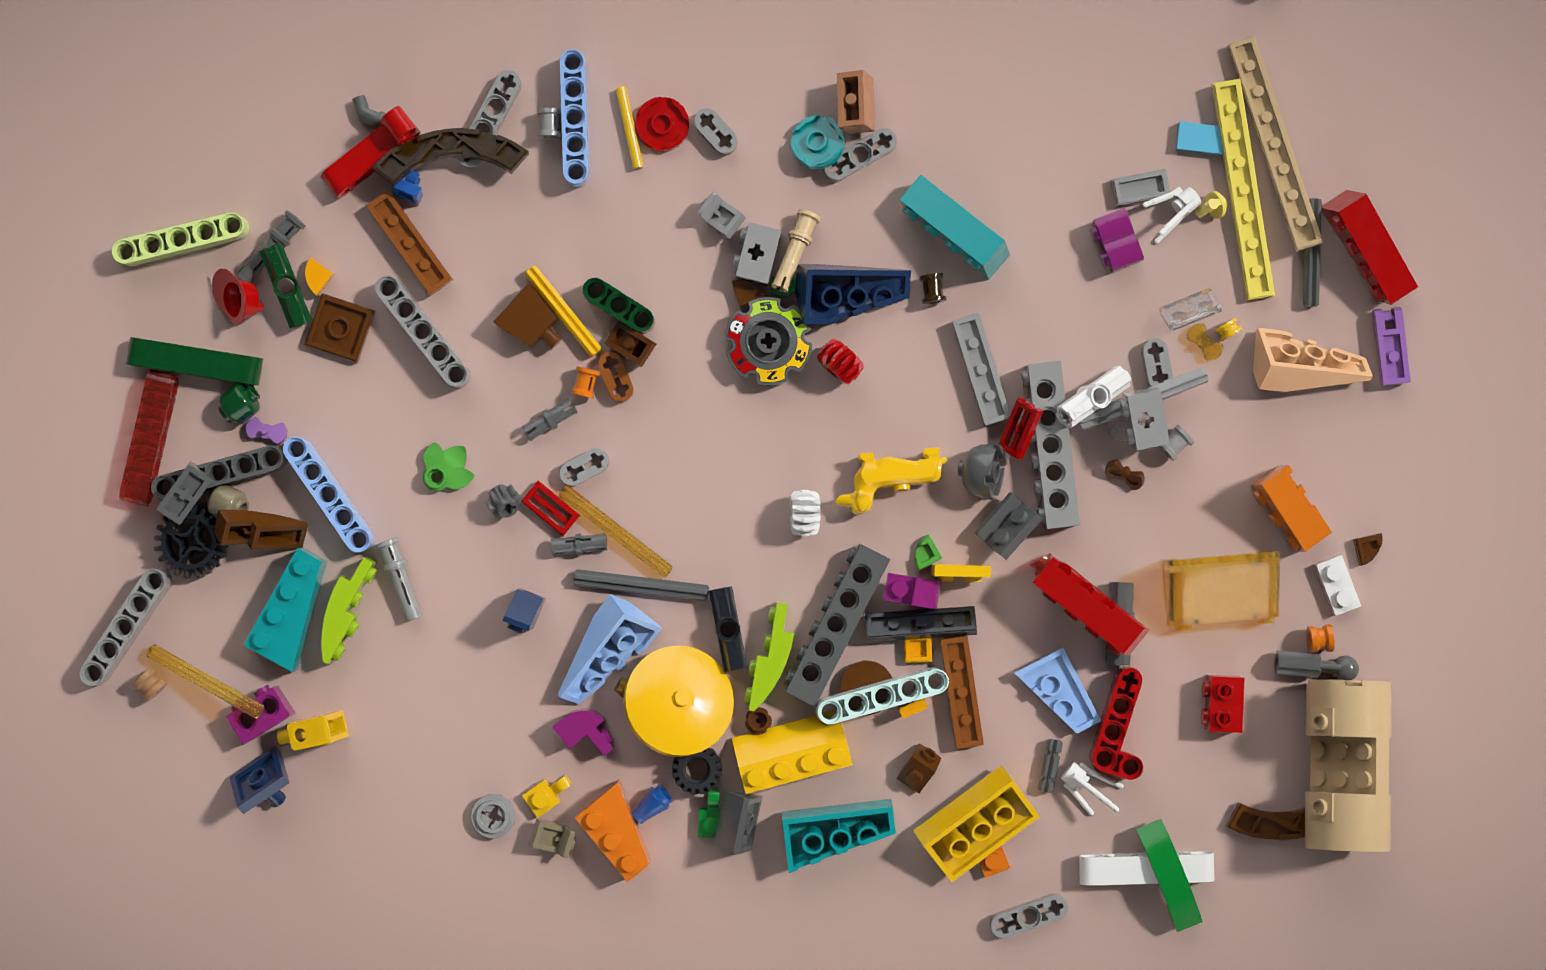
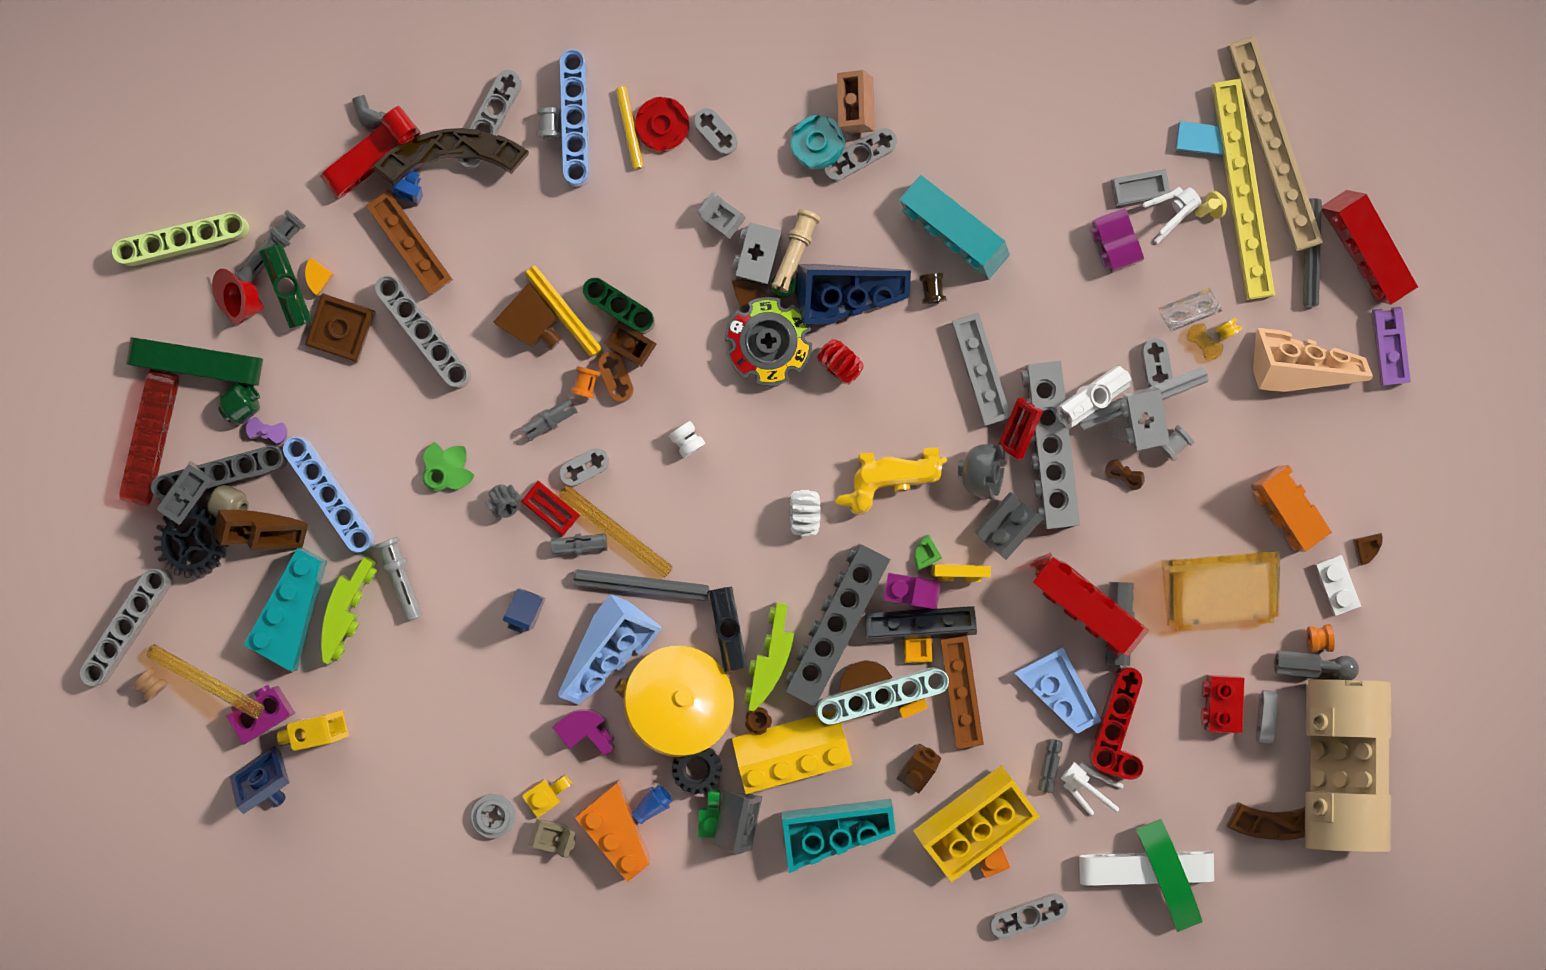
none -> white wheel [668,421,706,459]
none -> light grey beam [1256,690,1278,743]

